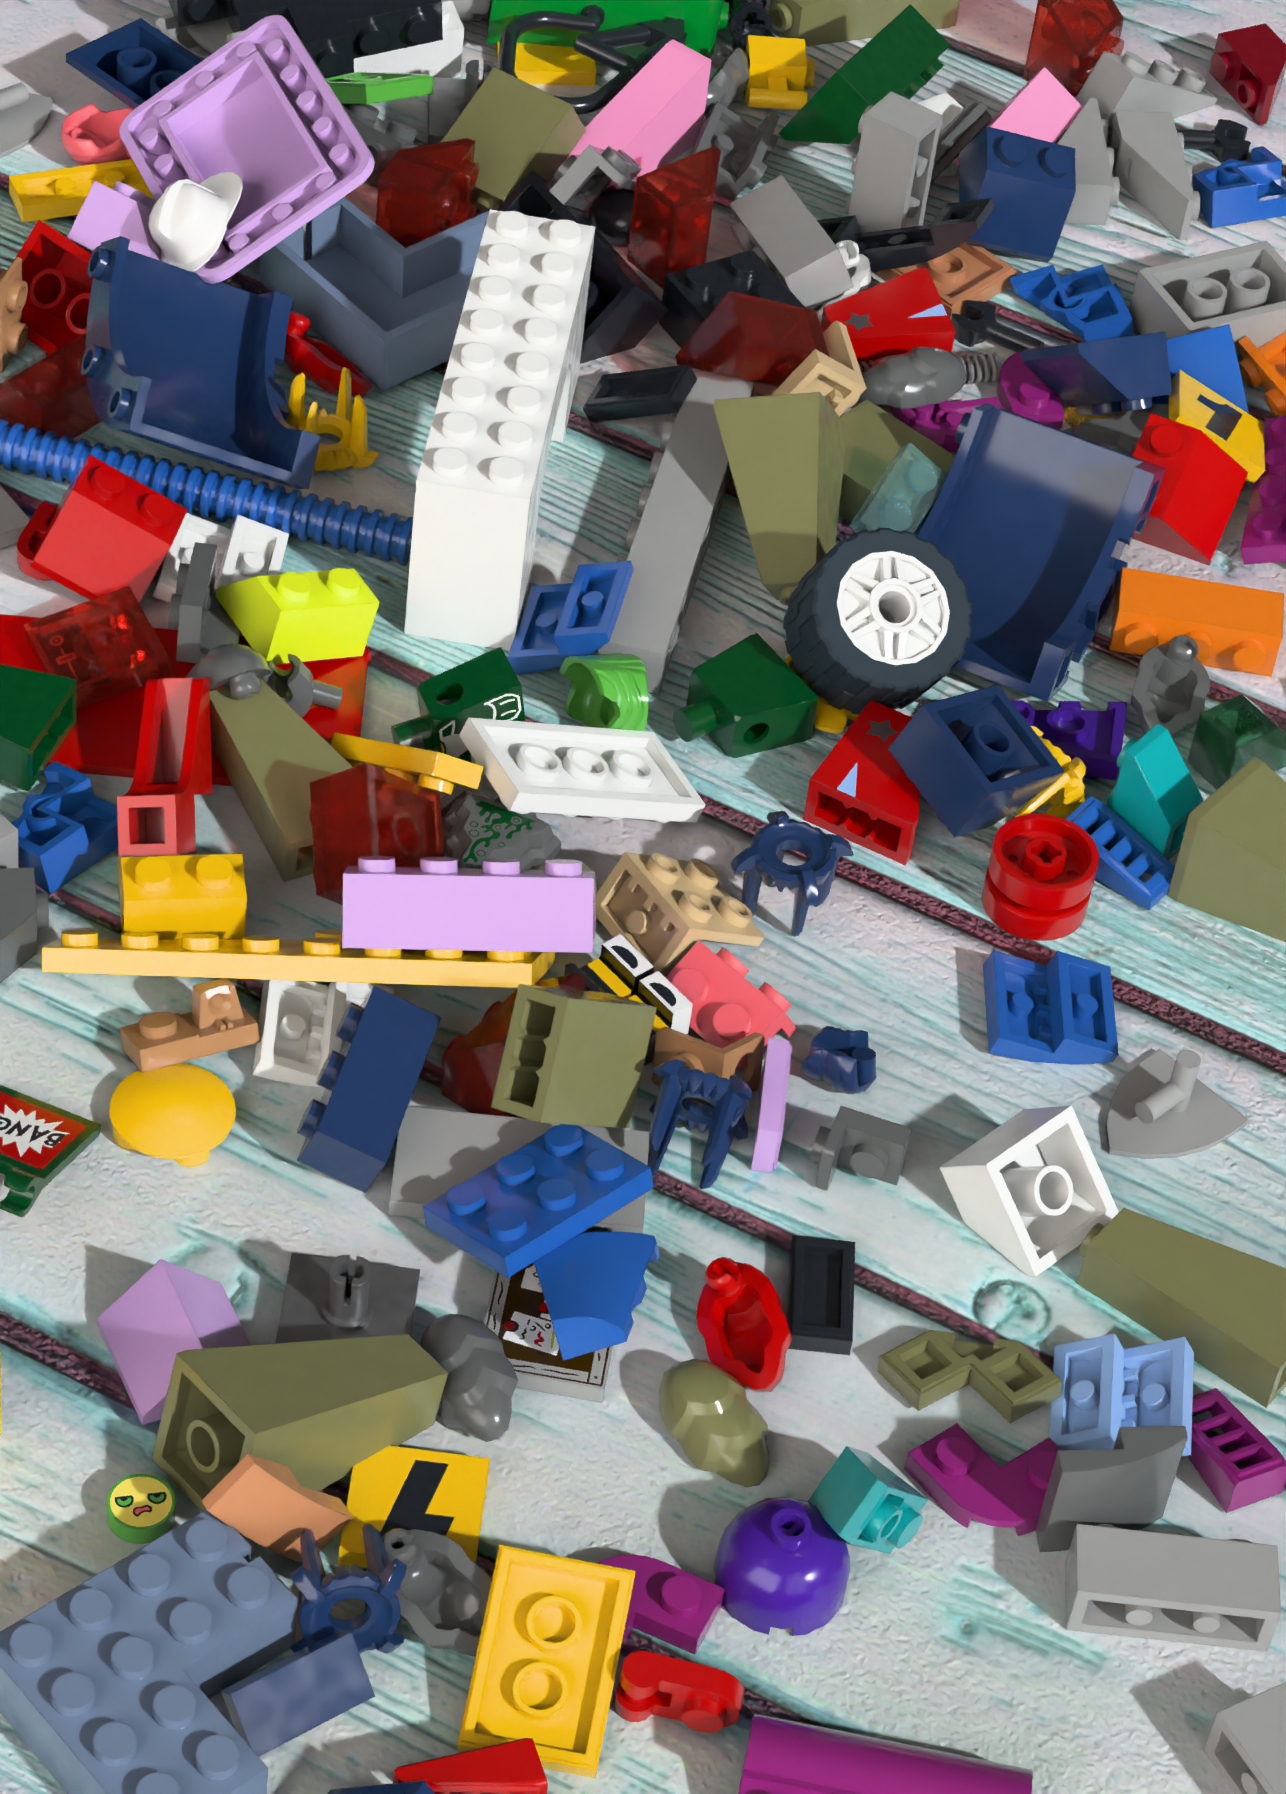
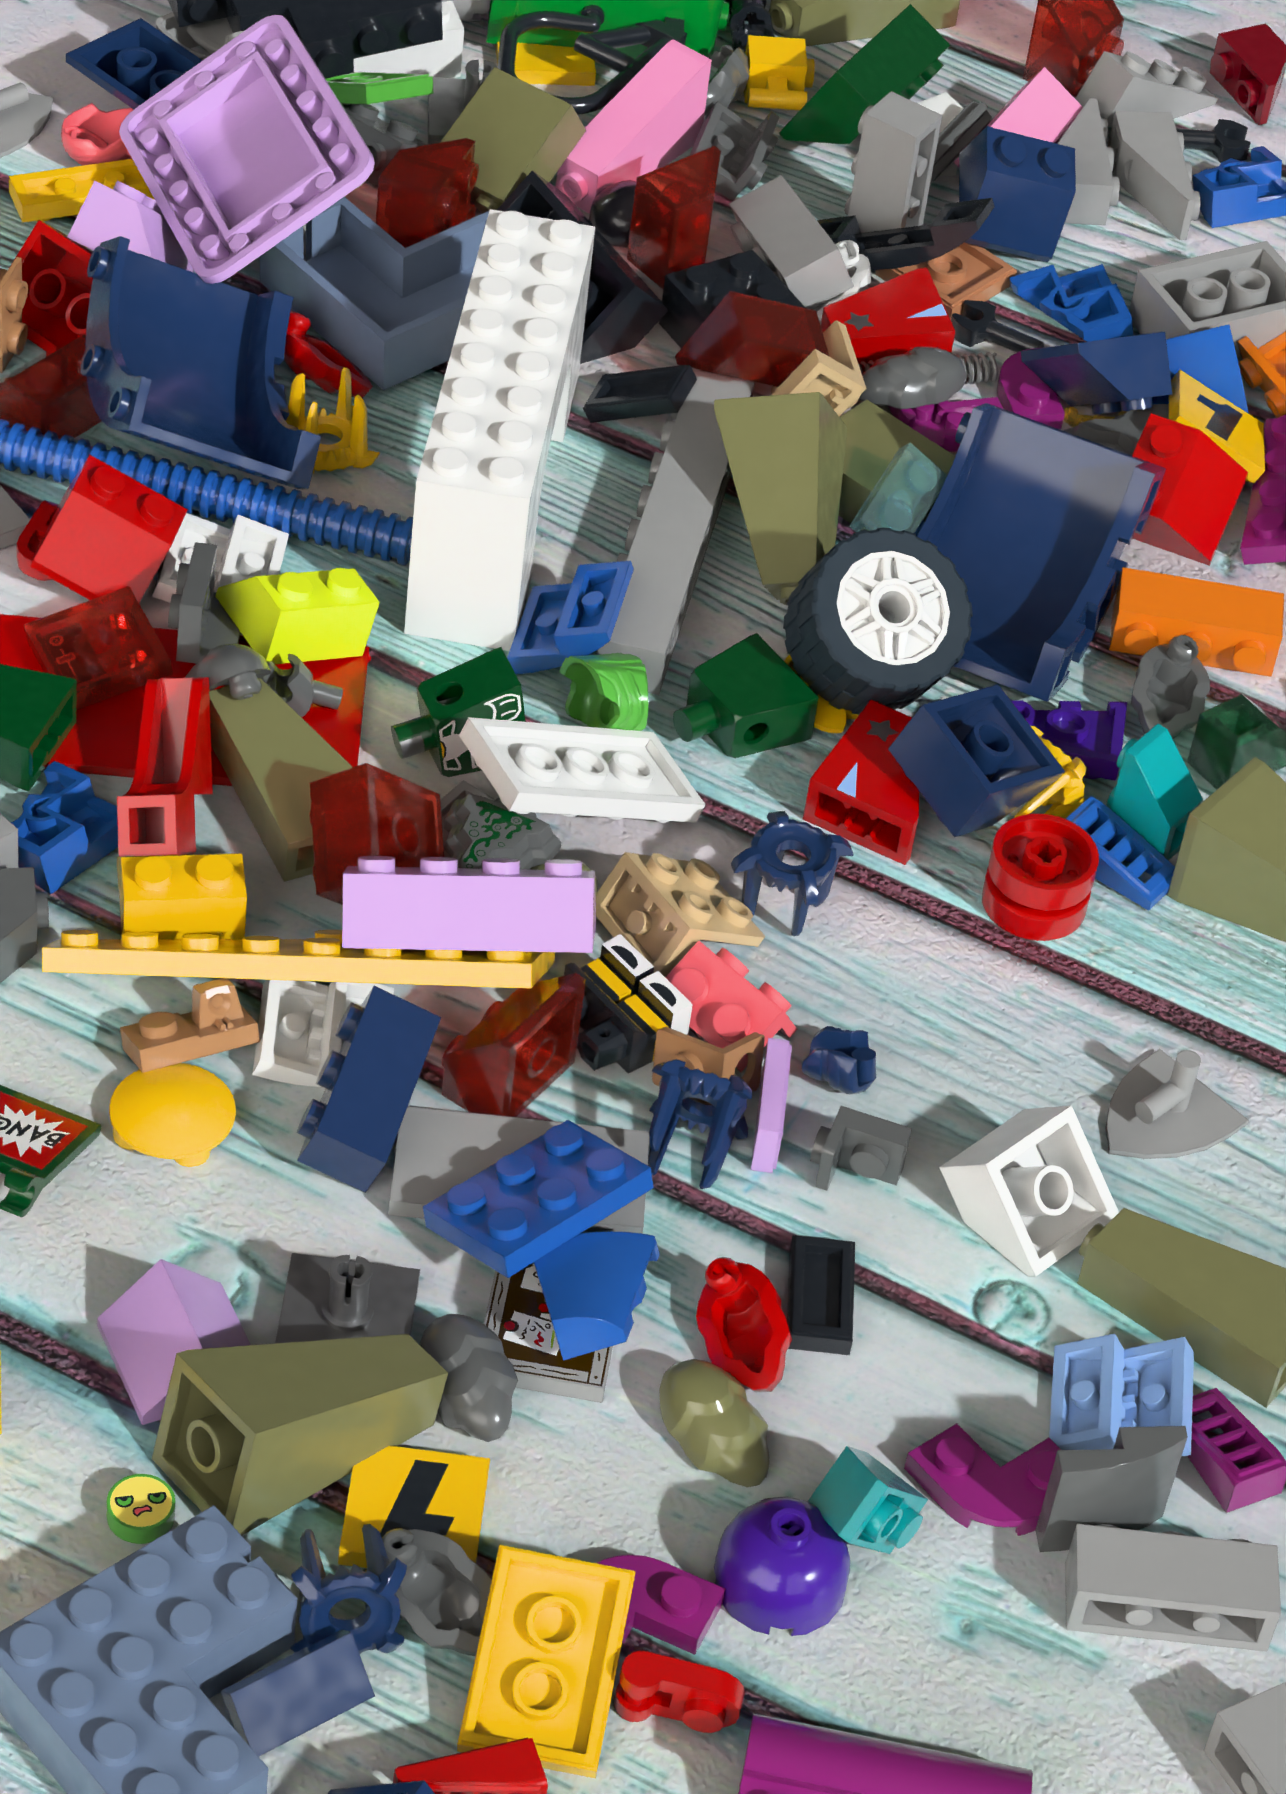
white piece [148,172,243,272] -> none
nougat slope [201,1453,353,1563] -> none
yellow plate [331,732,484,795] -> none
olive brick [491,984,657,1128] -> none
dark grey bracket [549,145,646,211] -> none
olive tile [878,1330,1062,1423] -> none
blue slope [983,950,1119,1065] -> none

